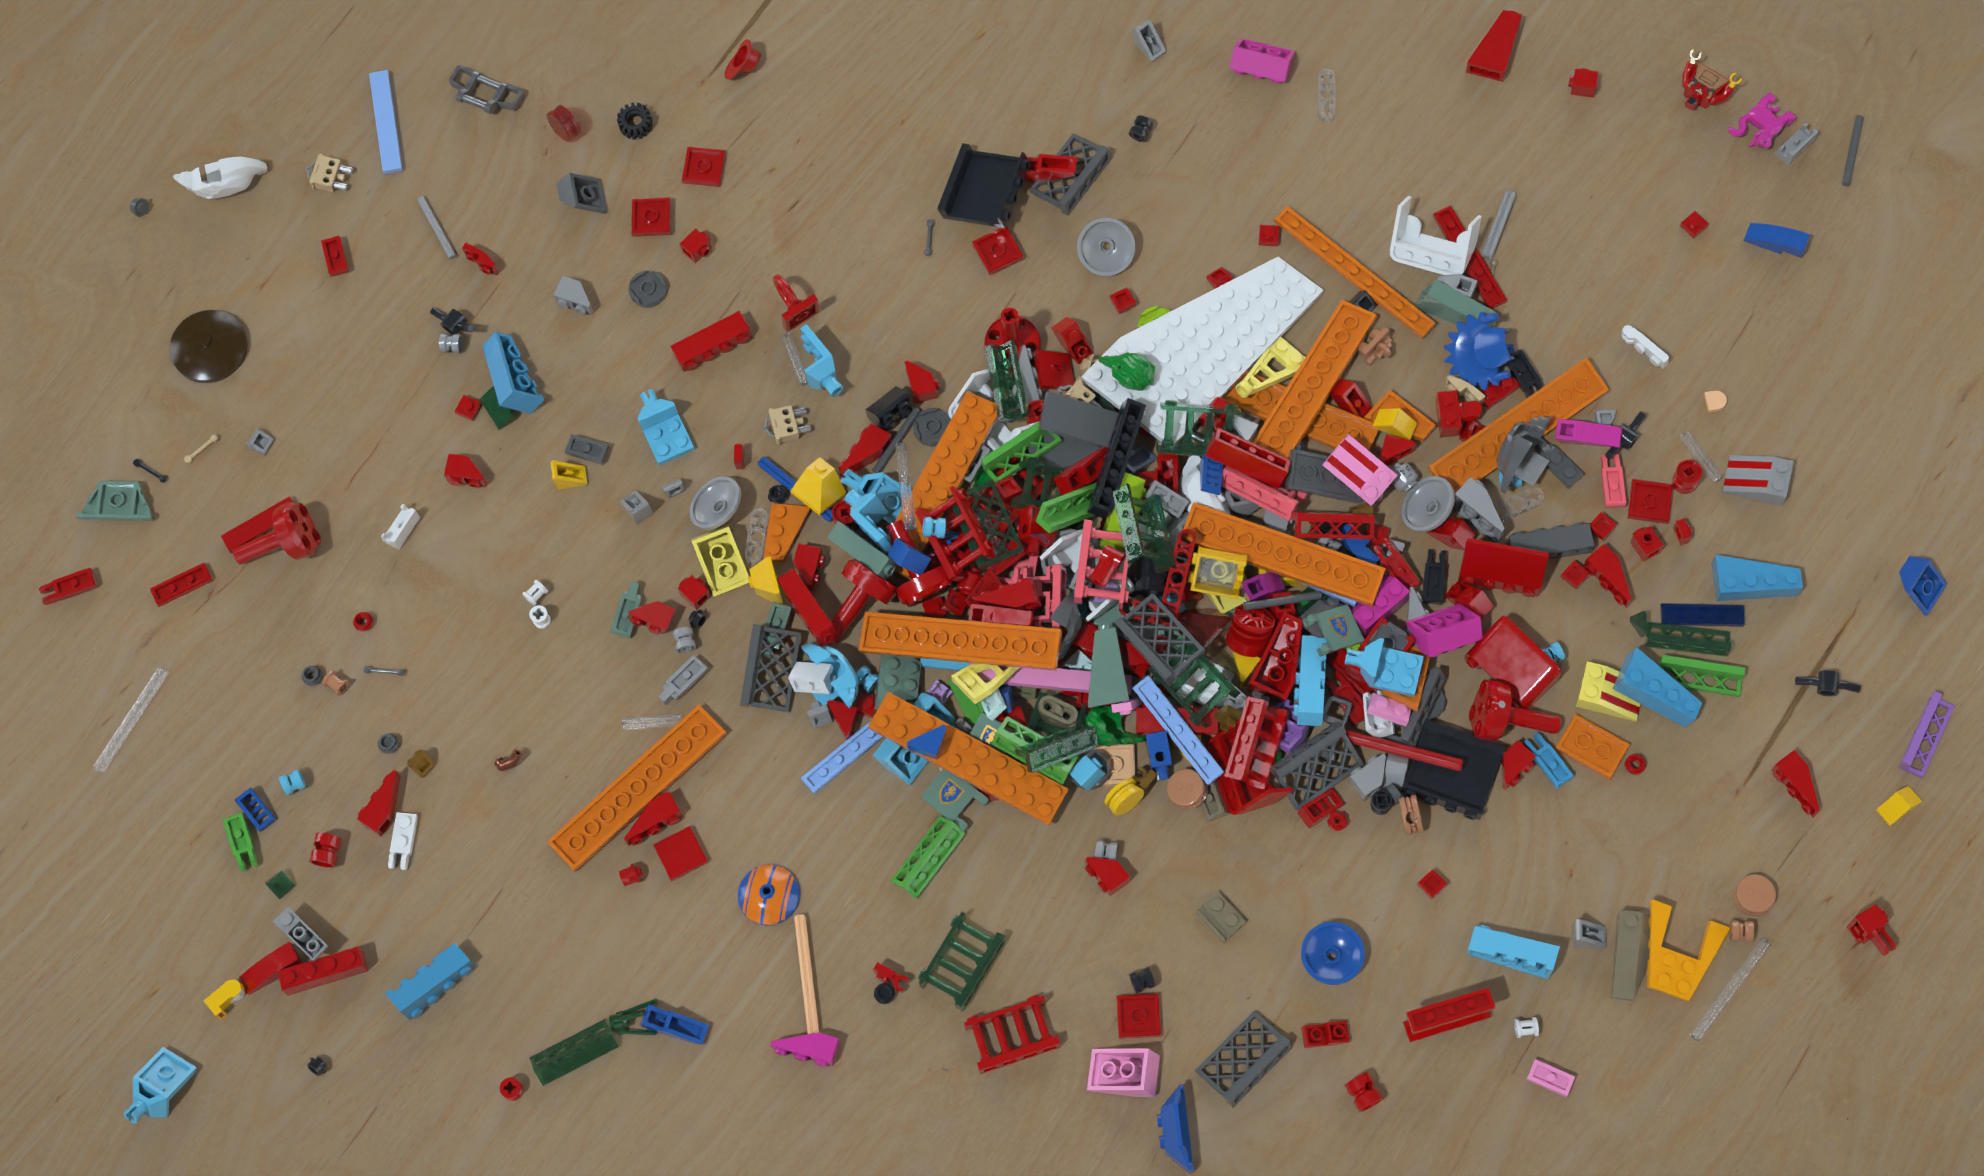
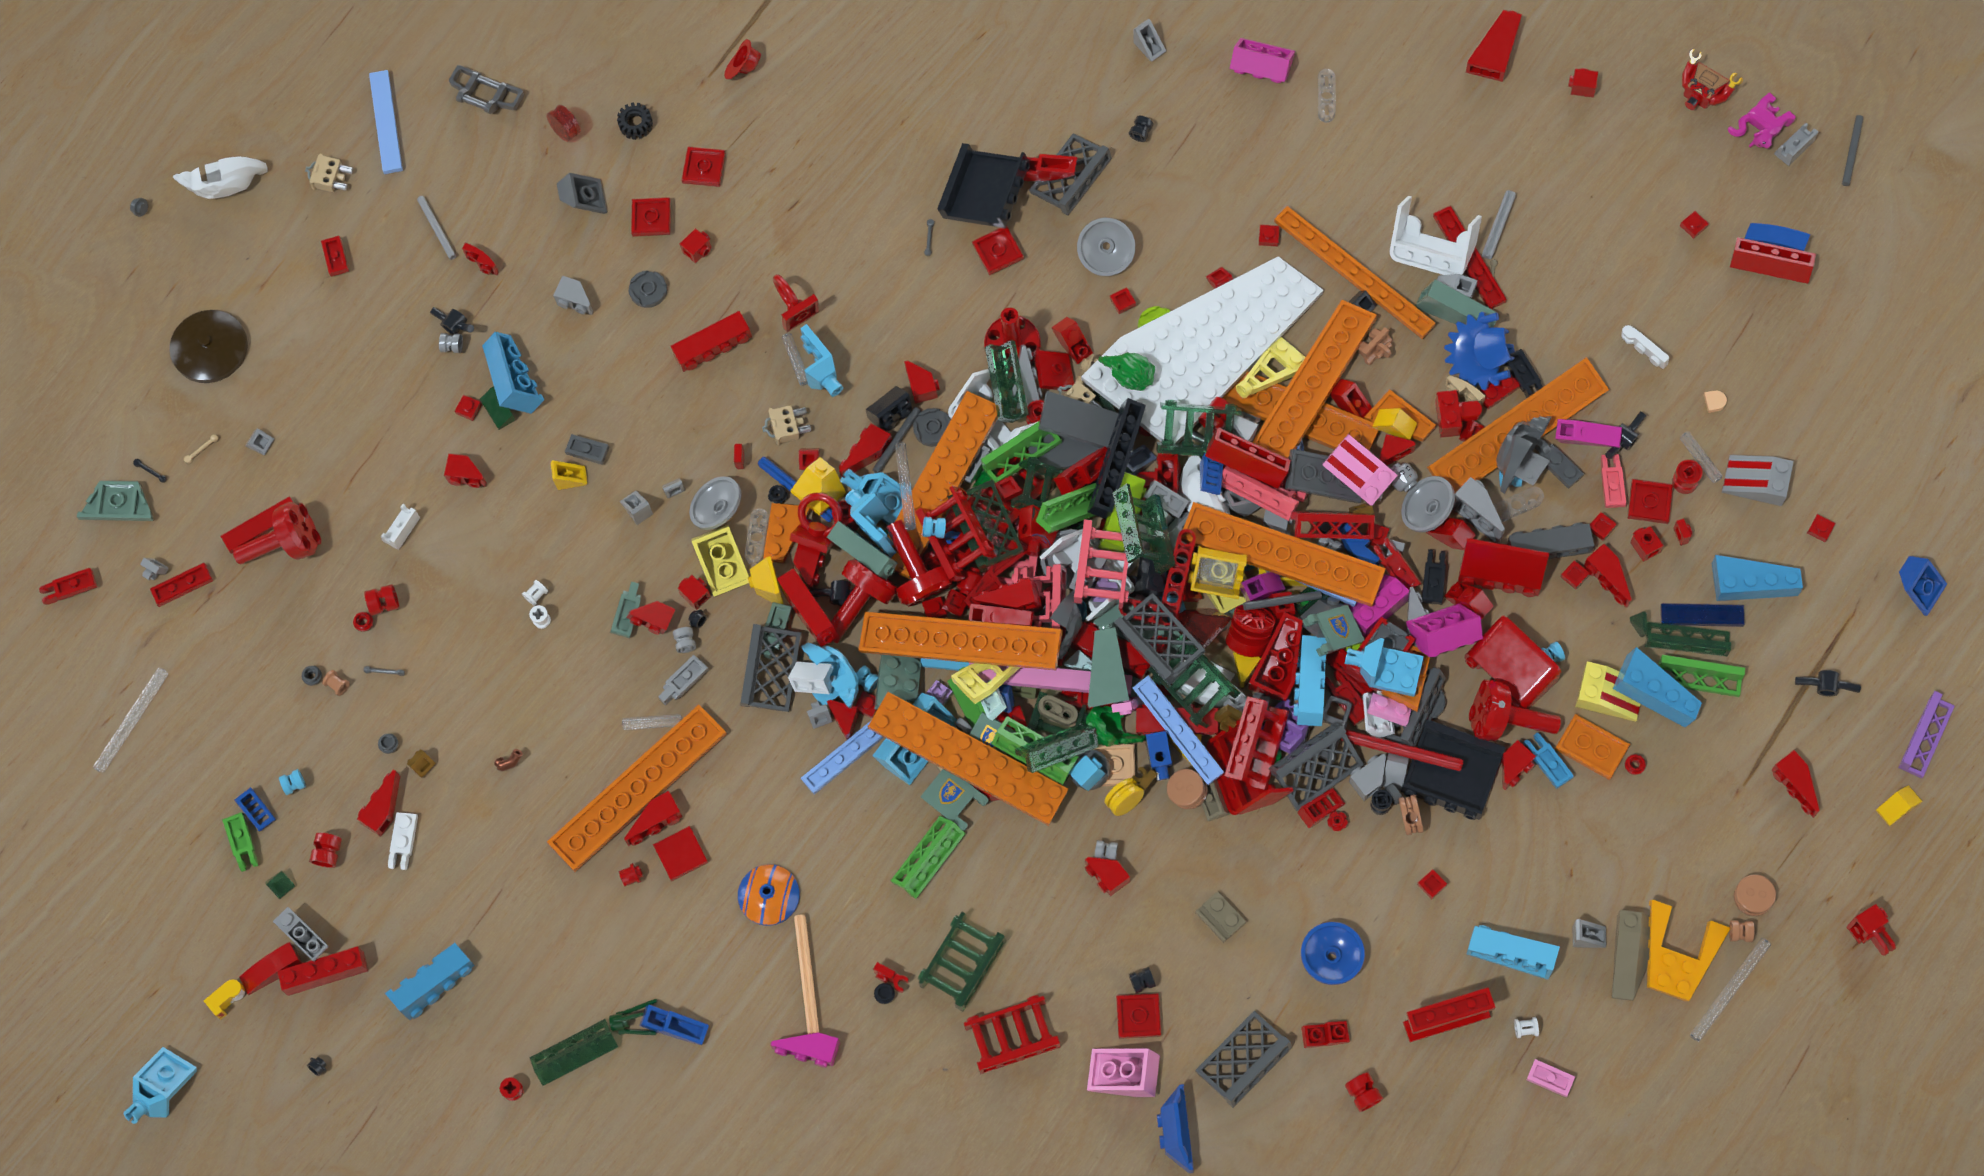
medium azure plate [638,389,695,466] -> none
blue slope [887,538,932,575] -> none
blue slope [907,725,946,759] -> none
red piece [1090,545,1125,588] -> none
light grey tile [1595,410,1616,426] -> none
none -> light grey tile [140,558,169,580]
none -> red wheel [364,584,399,616]
none -> red tile [790,493,843,553]
none -> red slope [799,448,820,470]
none -> black piece [809,580,872,606]
none -> red brick [1730,237,1816,284]
none -> red plate [1807,514,1836,542]

